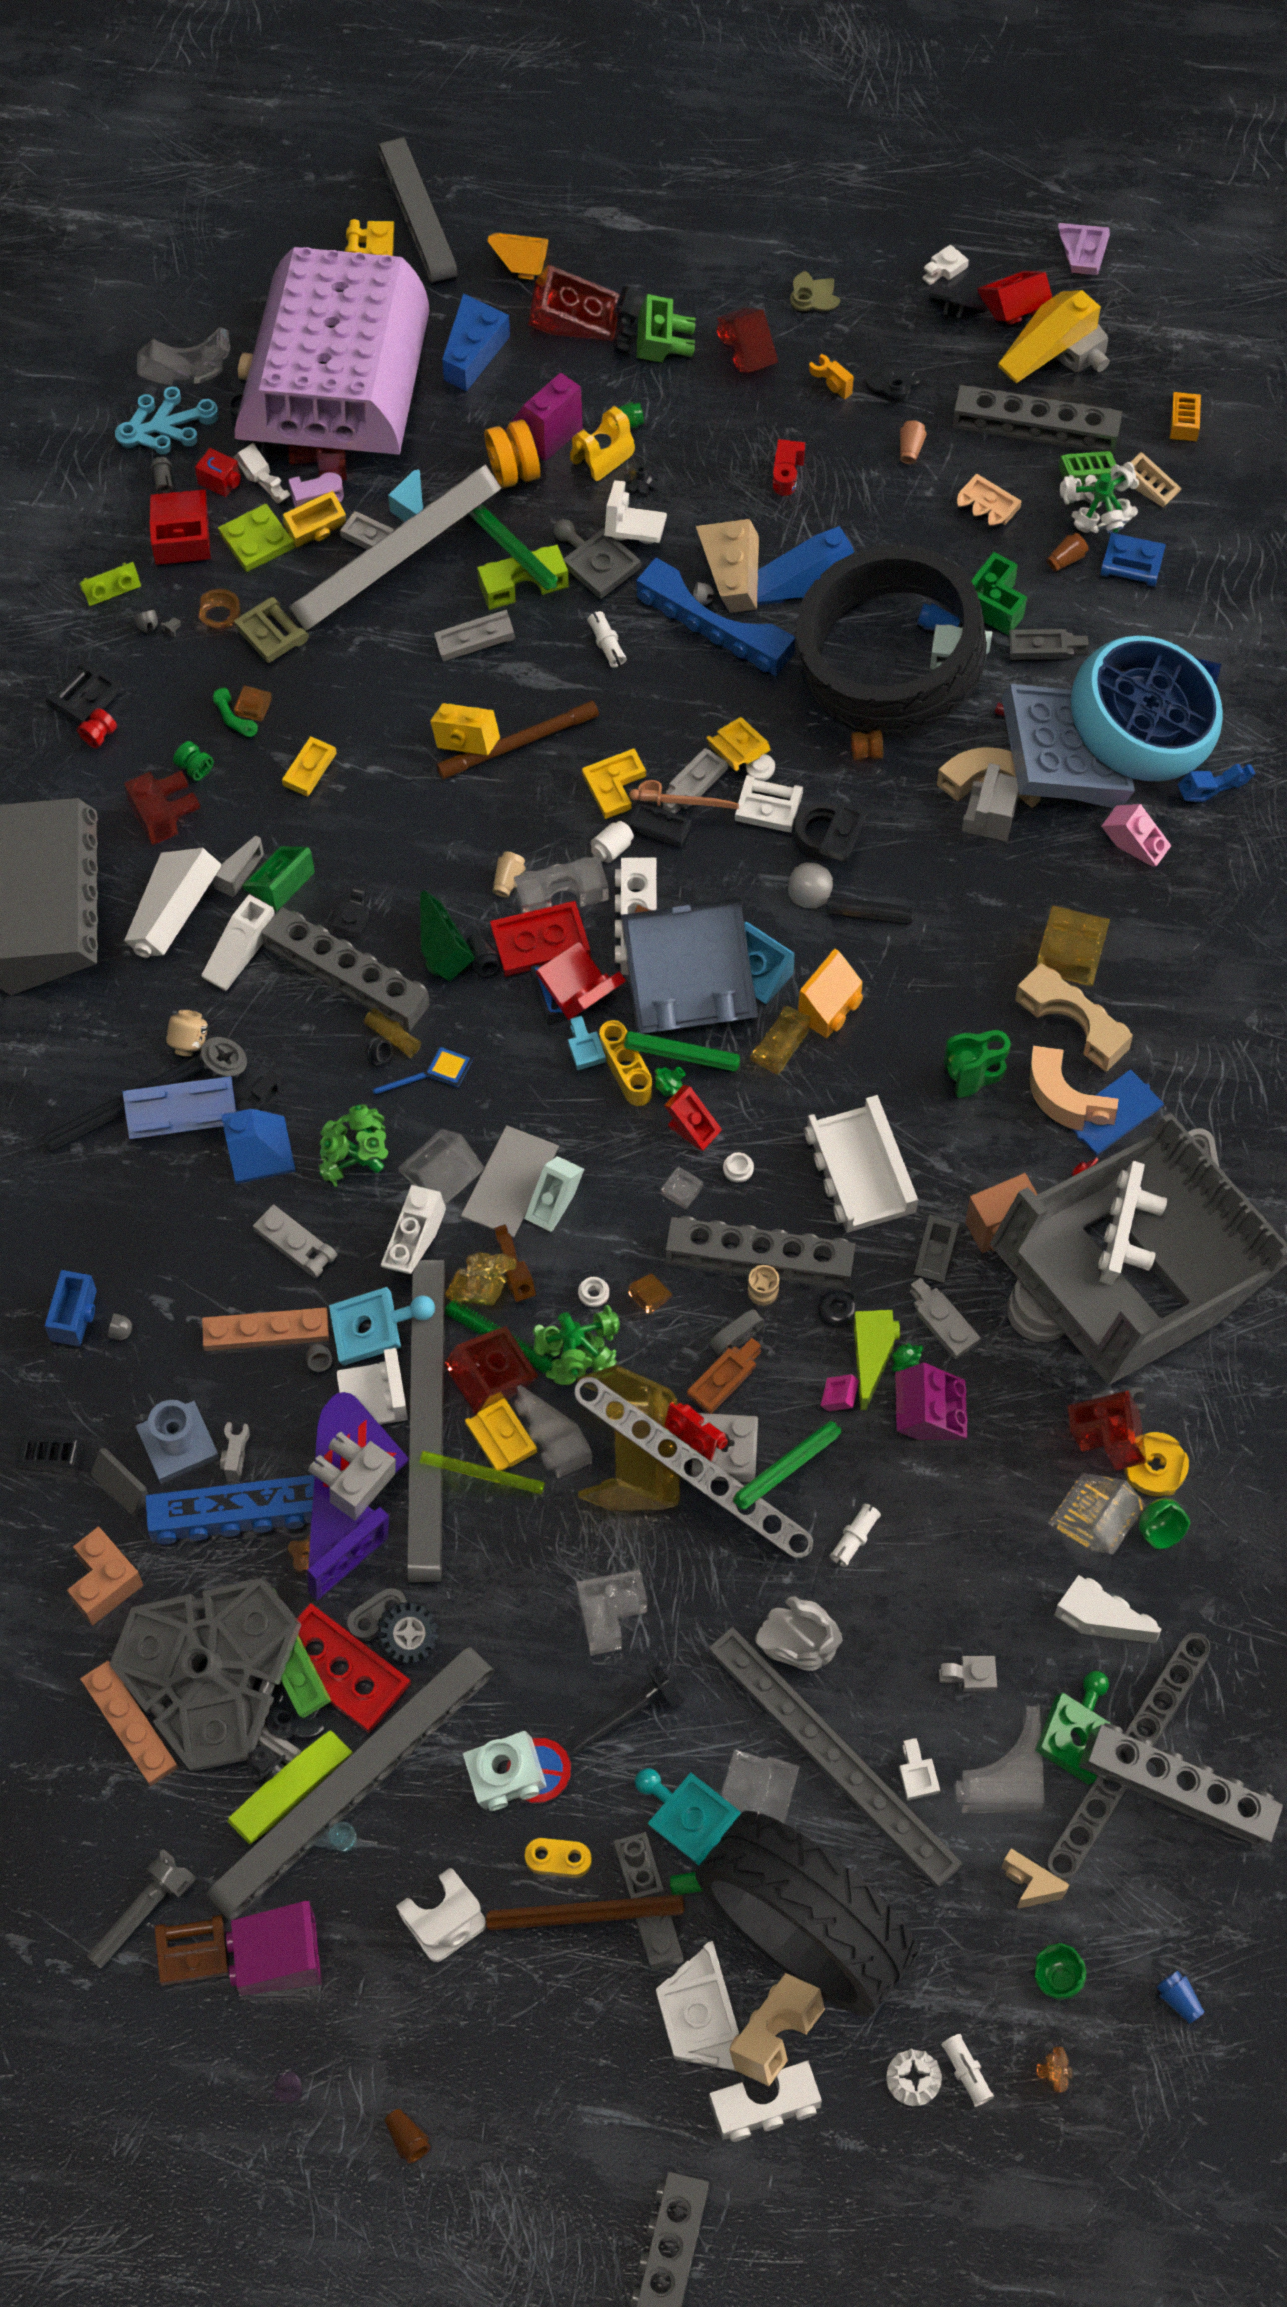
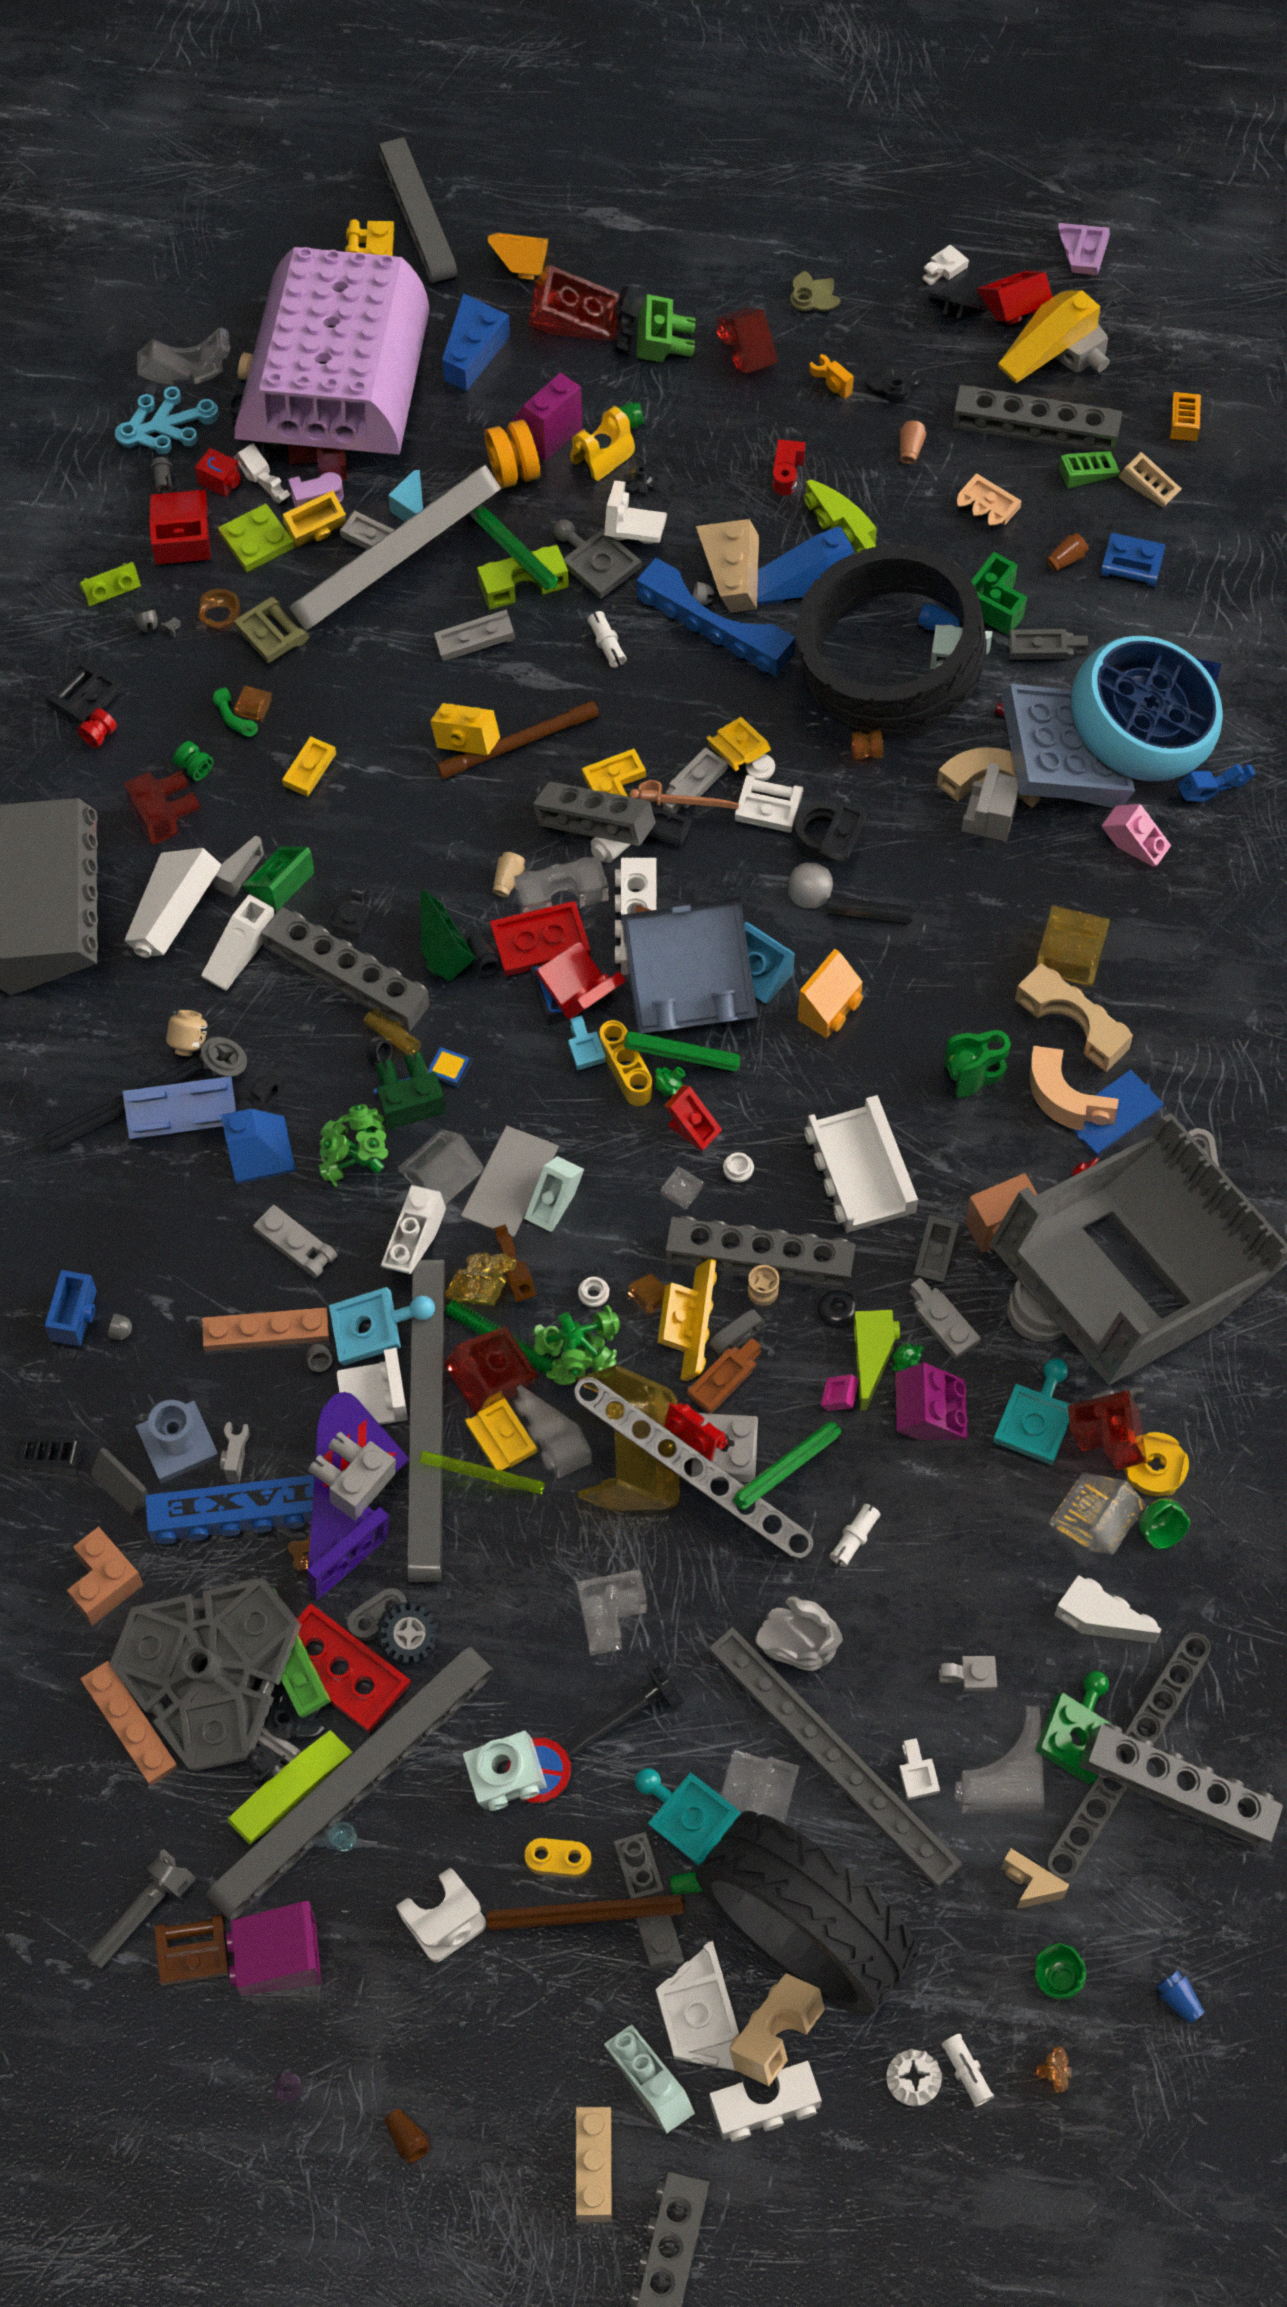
clear yellow hinge [750,1006,811,1075] -> none
white plant [1060,462,1139,533] -> none
white plate [1098,1161,1167,1285] -> none
none -> dark green brick [375,1052,446,1130]
none -> dark grey brick [533,781,656,846]
none -> tan arch [576,2107,612,2222]
none -> light aqua slope [604,2024,695,2133]
none -> yellow bracket [657,1259,717,1382]
none -> lime slope [804,480,877,553]
none -> teal plate [993,1358,1075,1465]

